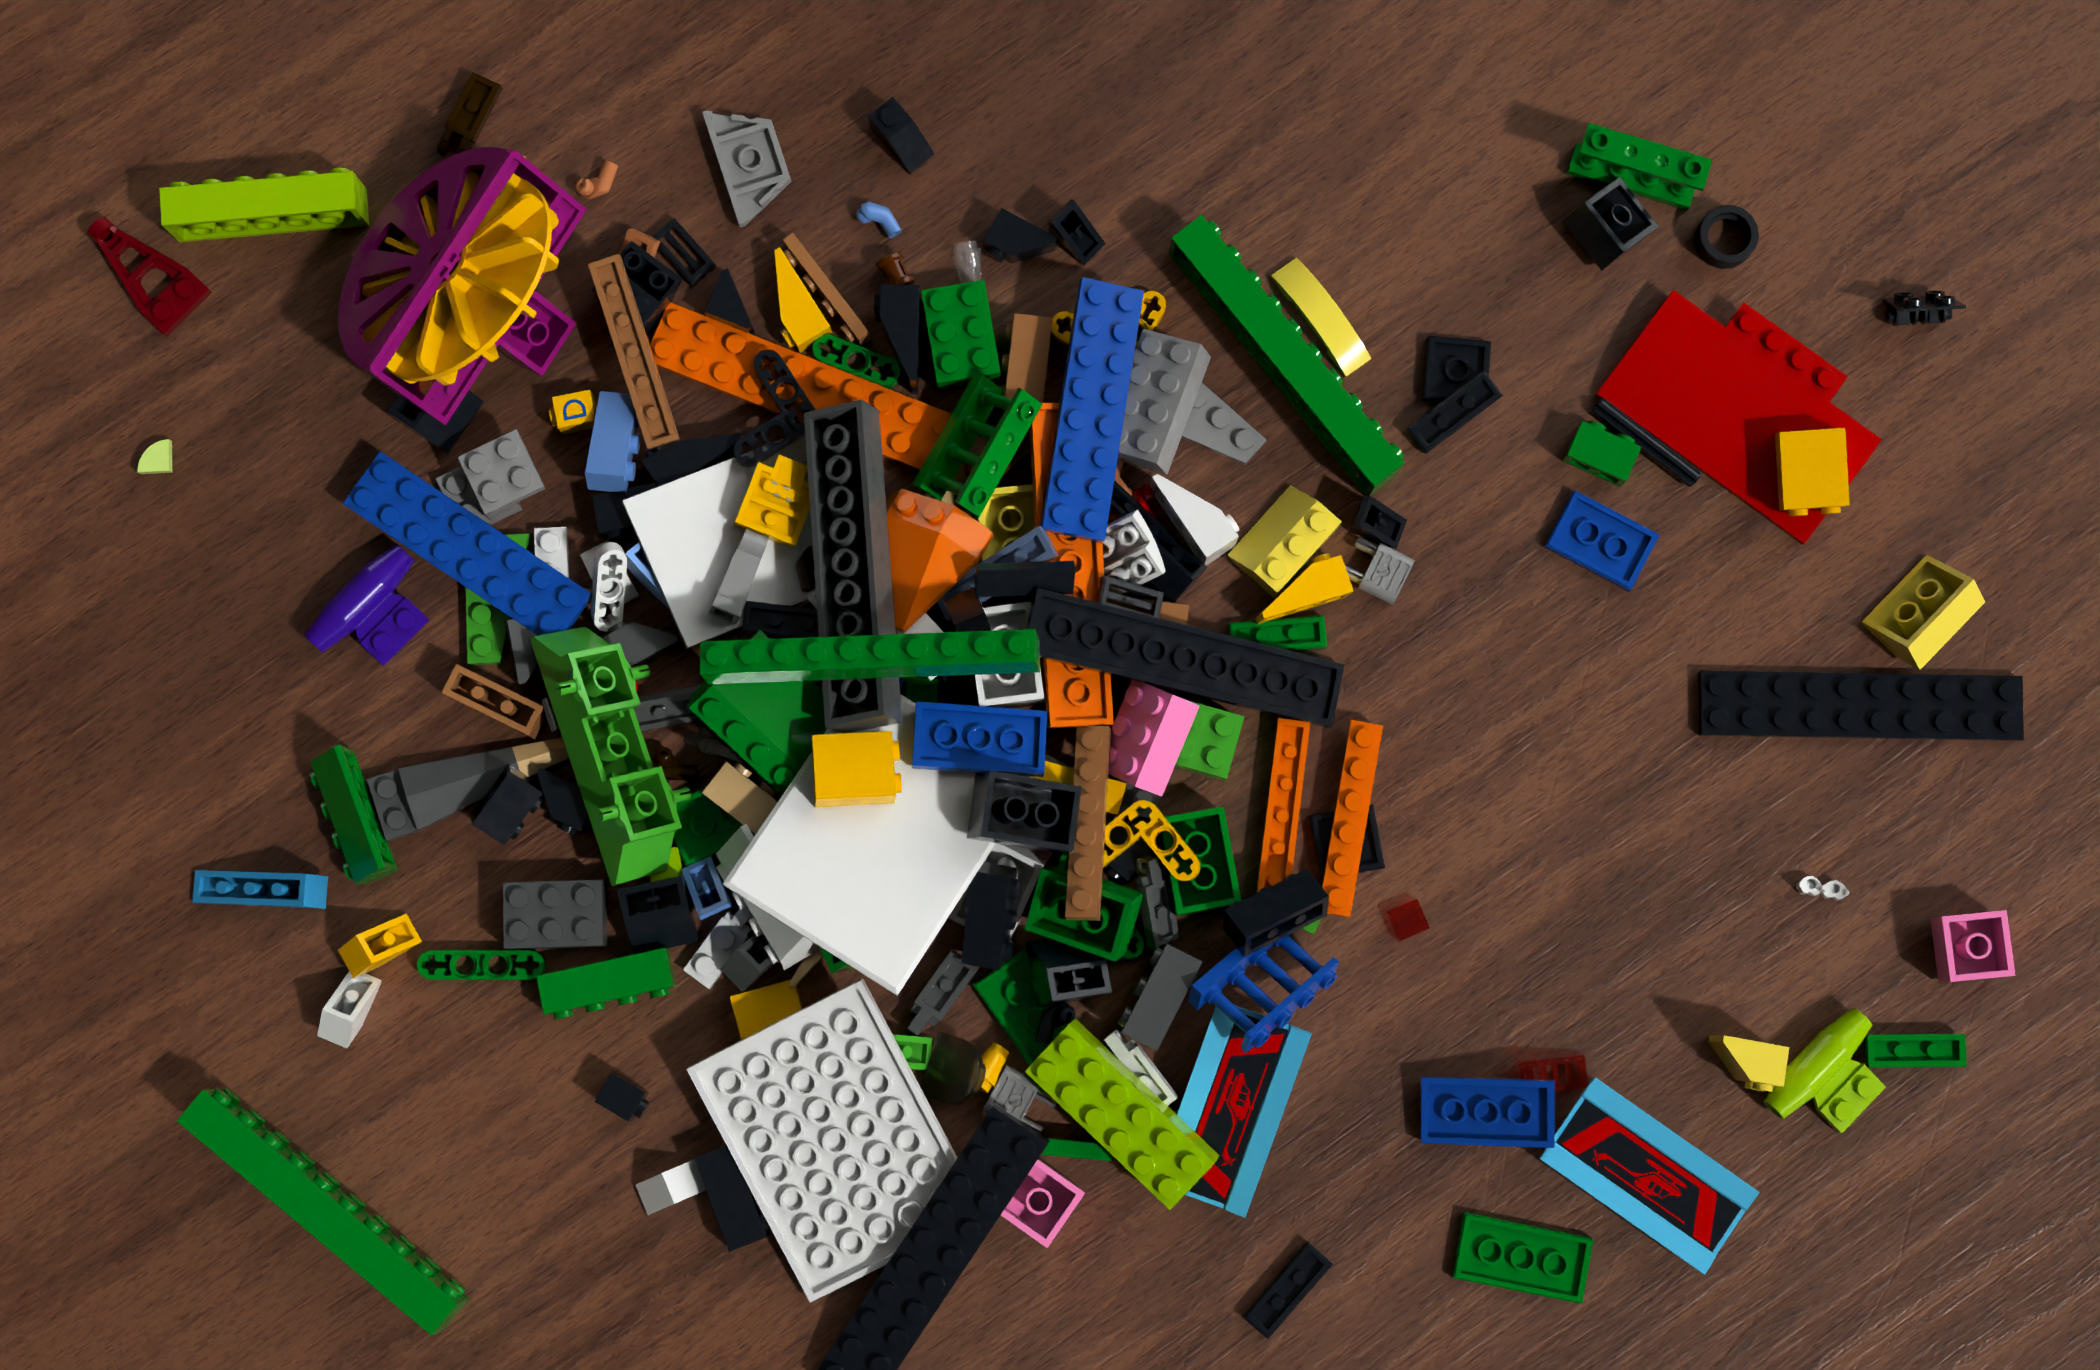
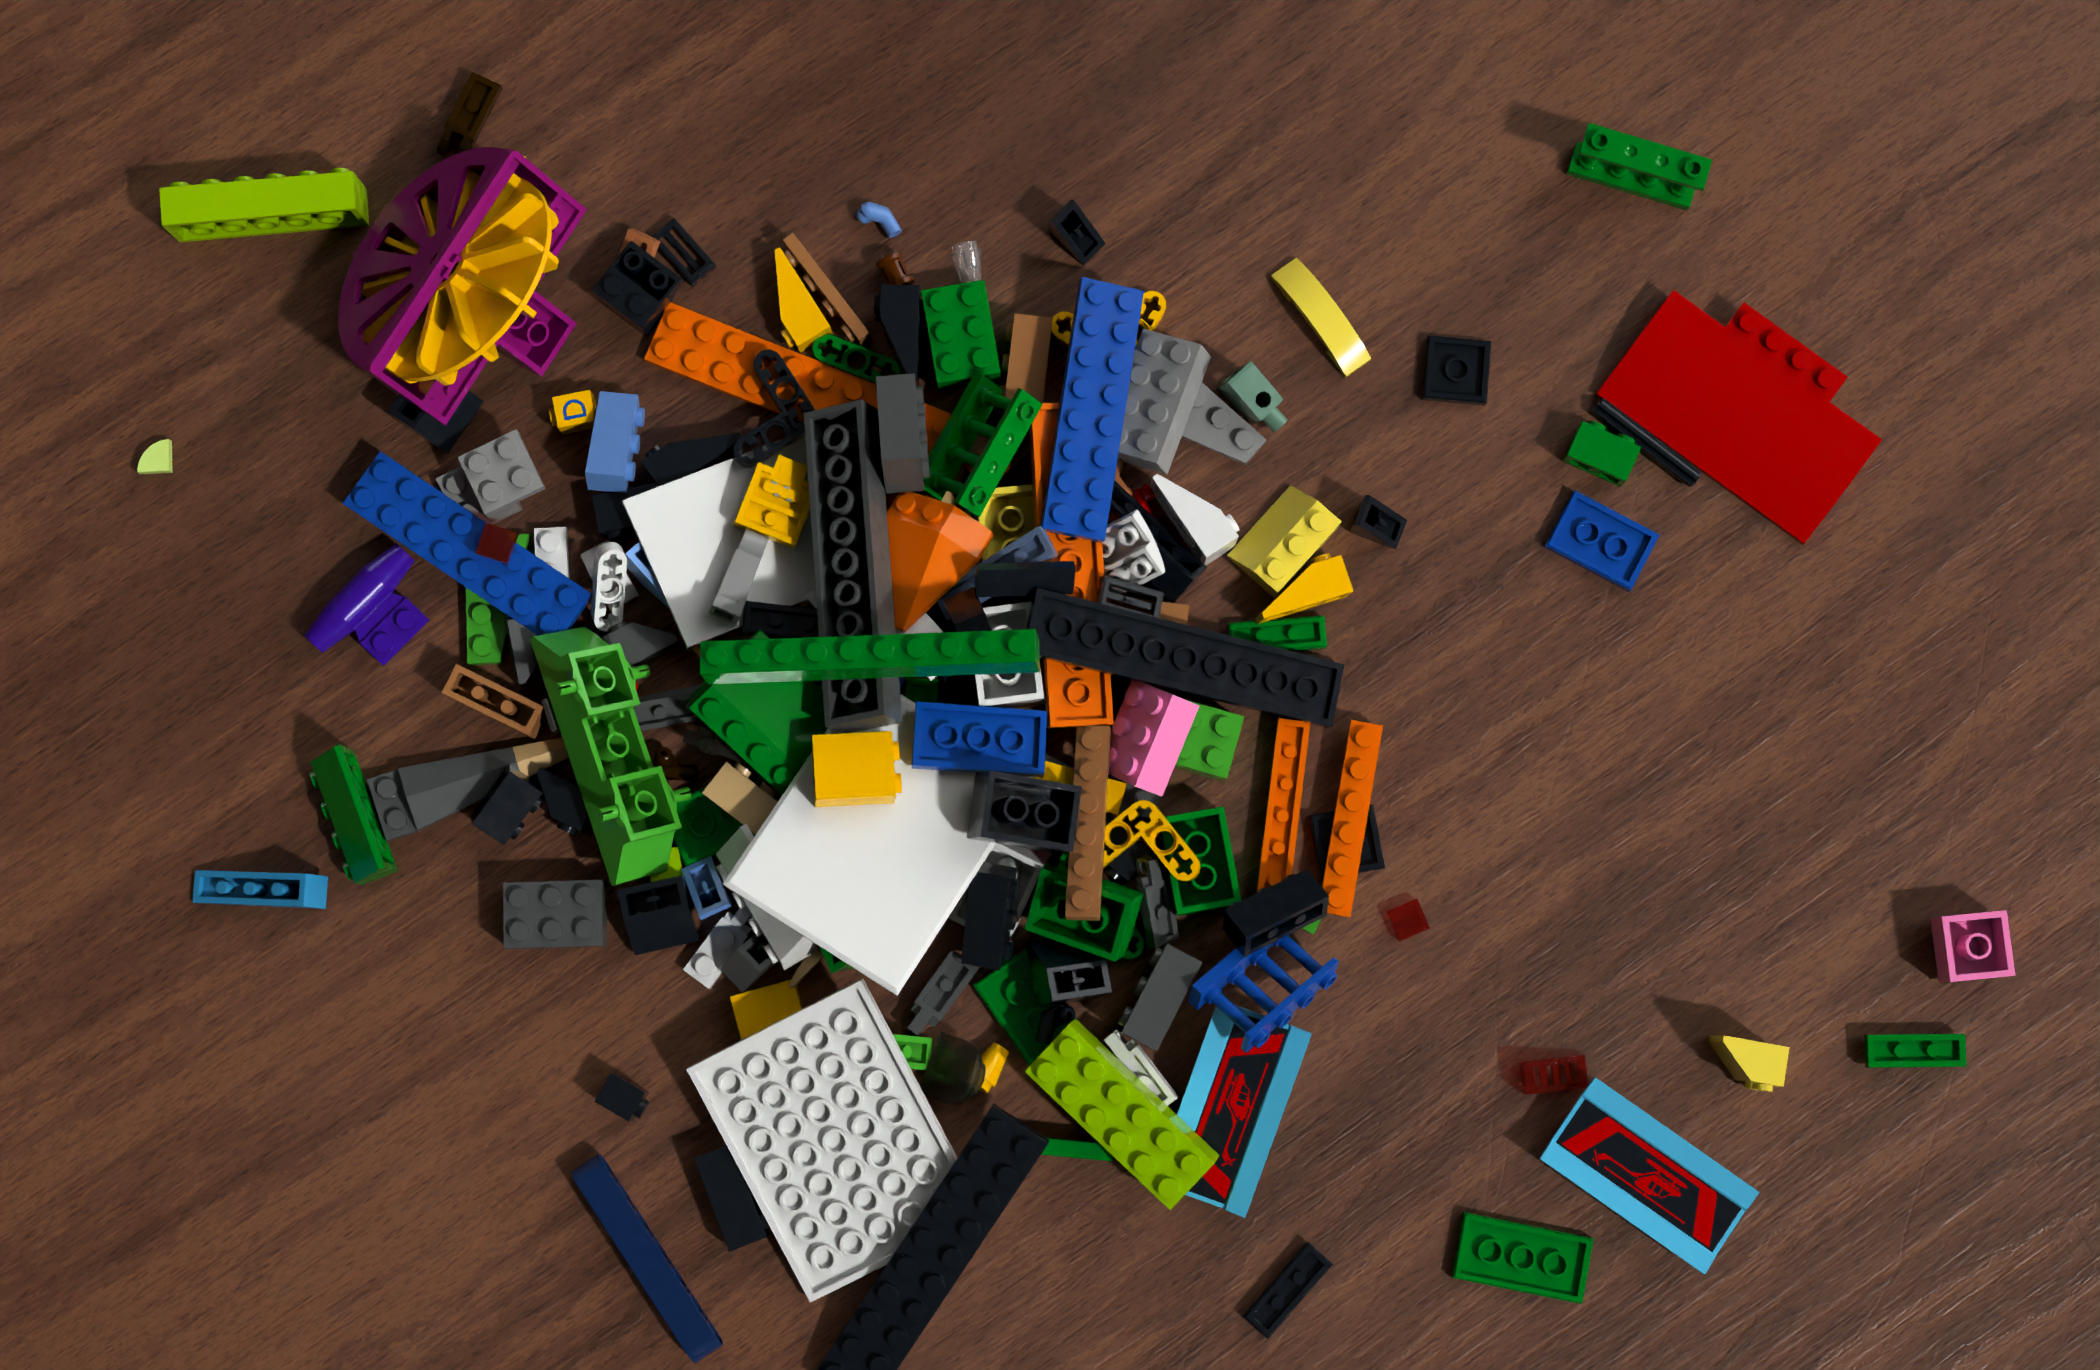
dark red plate [87,217,212,337] -> none
green brick [177,1088,470,1336] -> none
white slope [317,971,382,1048] -> none
yellow slope [338,913,422,979] -> none
green beam [417,950,547,980] -> none
green brick [536,948,677,1020] -> none
nougat arm [576,160,618,199] -> none
medium nougat plate [588,254,680,449] -> none
white slope [636,1160,706,1215] -> none
light grey wing [702,110,792,228] -> none
black slope [705,268,755,335] -> none
dark brown arm [795,546,816,592] -> none
black slope [868,97,935,174] -> none
light grey piece [982,1065,1056,1134] -> none
black slope [983,208,1057,264] -> none
bright pink brick [1001,1158,1085,1248] -> none
green brick [1168,214,1405,496] -> none
light grey piece [1345,537,1415,605] -> none
black tile [1406,370,1503,454] -> none
blue plate [1421,1076,1555,1148] -> none
black slope [1562,177,1659,271] -> none
black tyre [1694,205,1759,269] -> none
black plate [1698,671,2024,741] -> none
lime plate [1763,1008,1886,1134] -> none
yellow brick [1775,428,1850,516] -> none
white piece [1796,876,1849,901] -> none
light yellow slope [1862,555,1985,670] -> none
black hinge [1883,290,1966,326] -> none
none -> clear red tile [476,523,519,565]
none -> dark blue beam [571,1153,723,1364]
none -> dark grey brick [876,373,930,494]
none -> sand green torso [1217,361,1288,433]

